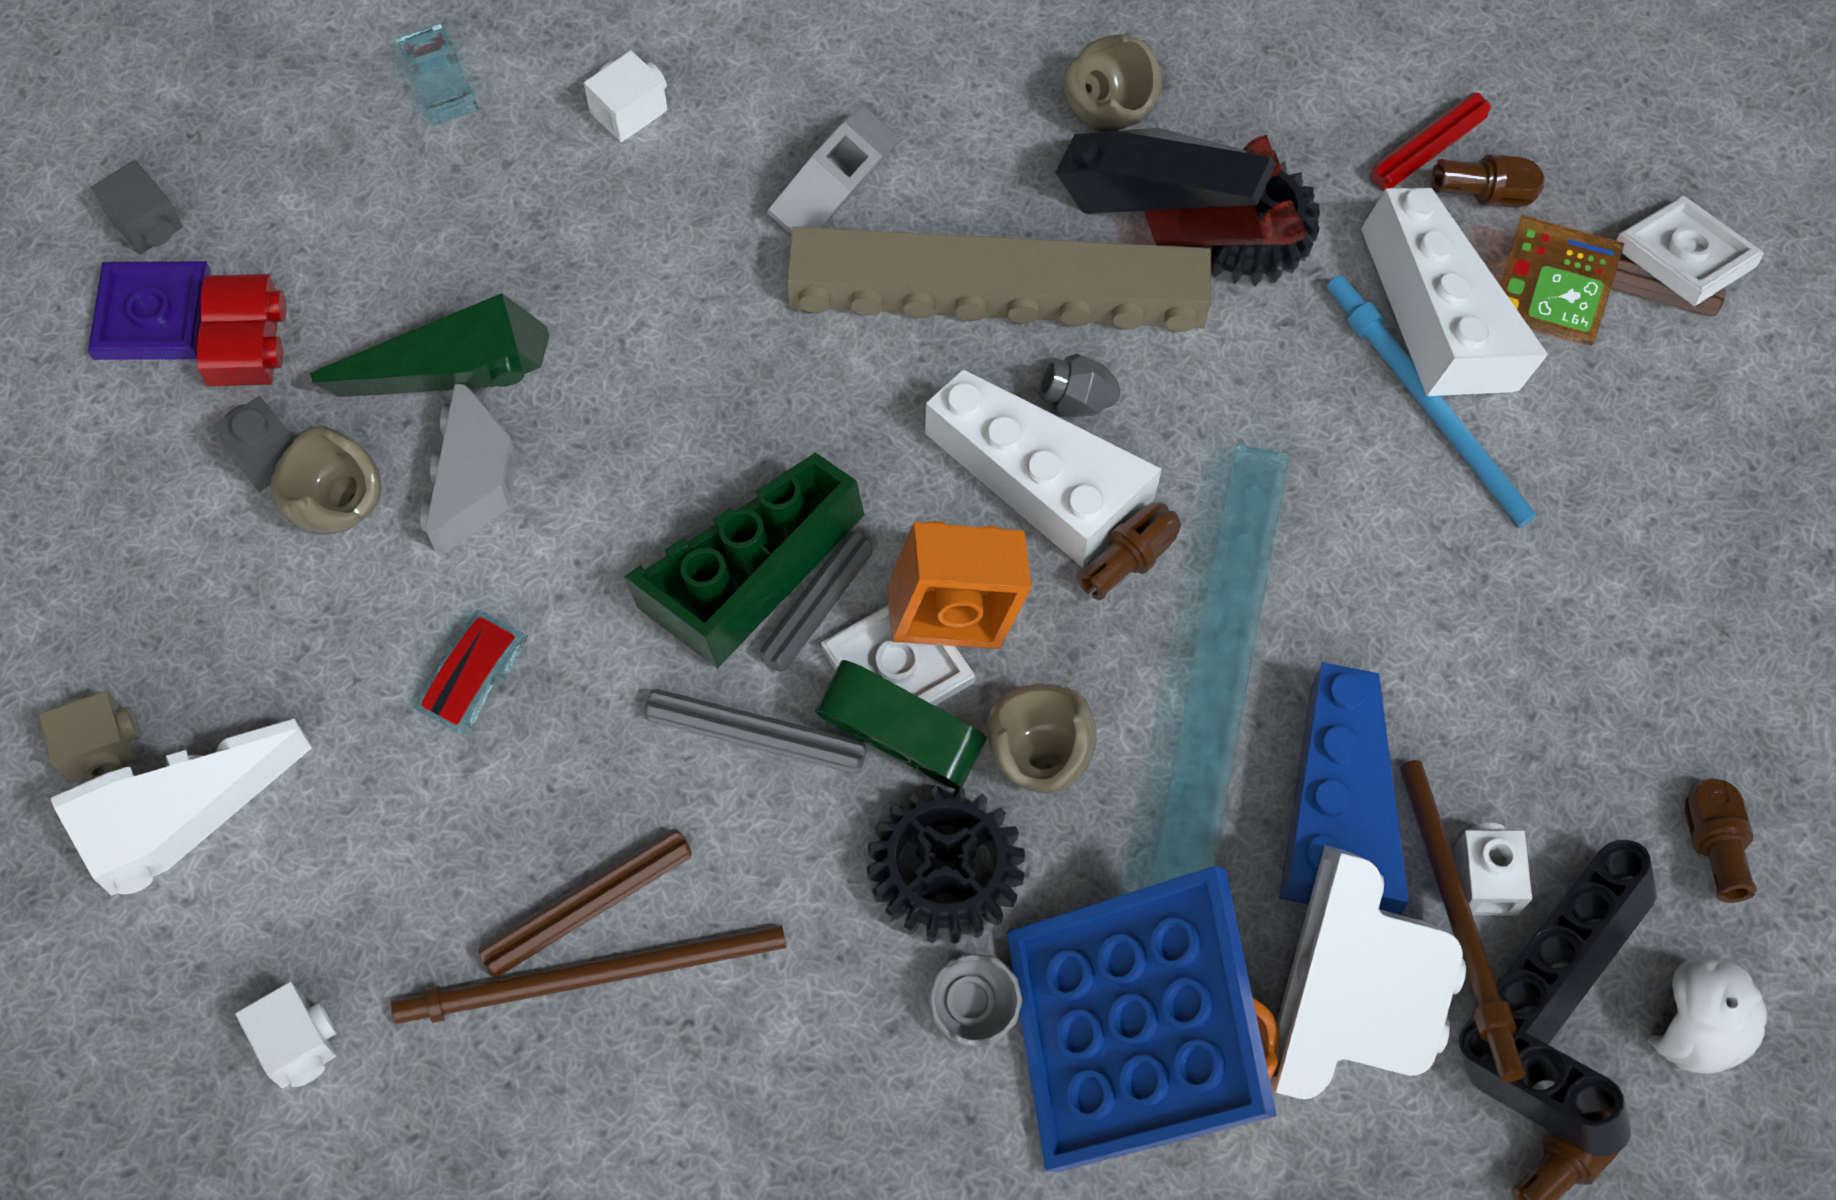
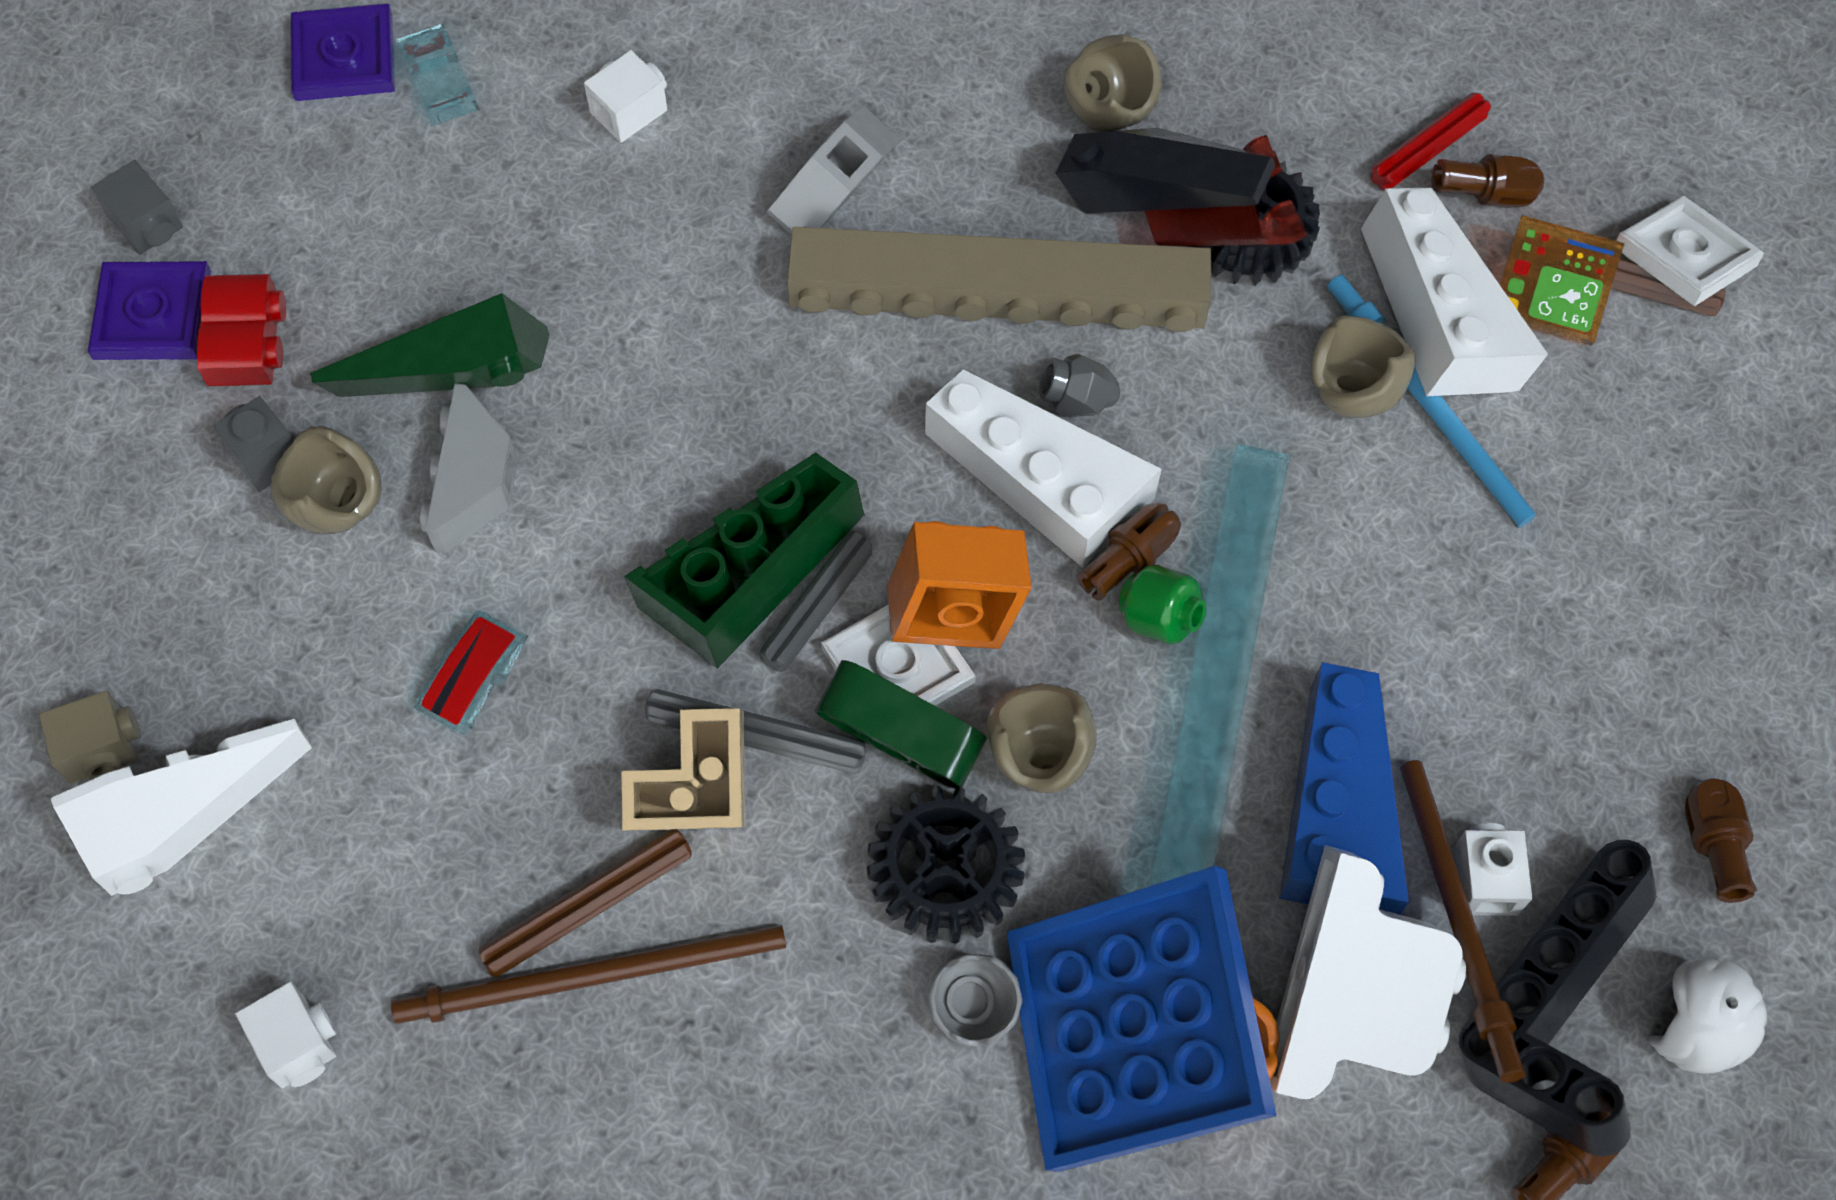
none -> dark purple tile [291,3,395,101]
none -> tan brick [621,708,746,831]
none -> green head [1119,565,1206,645]
none -> dark tan piece [1311,315,1415,418]

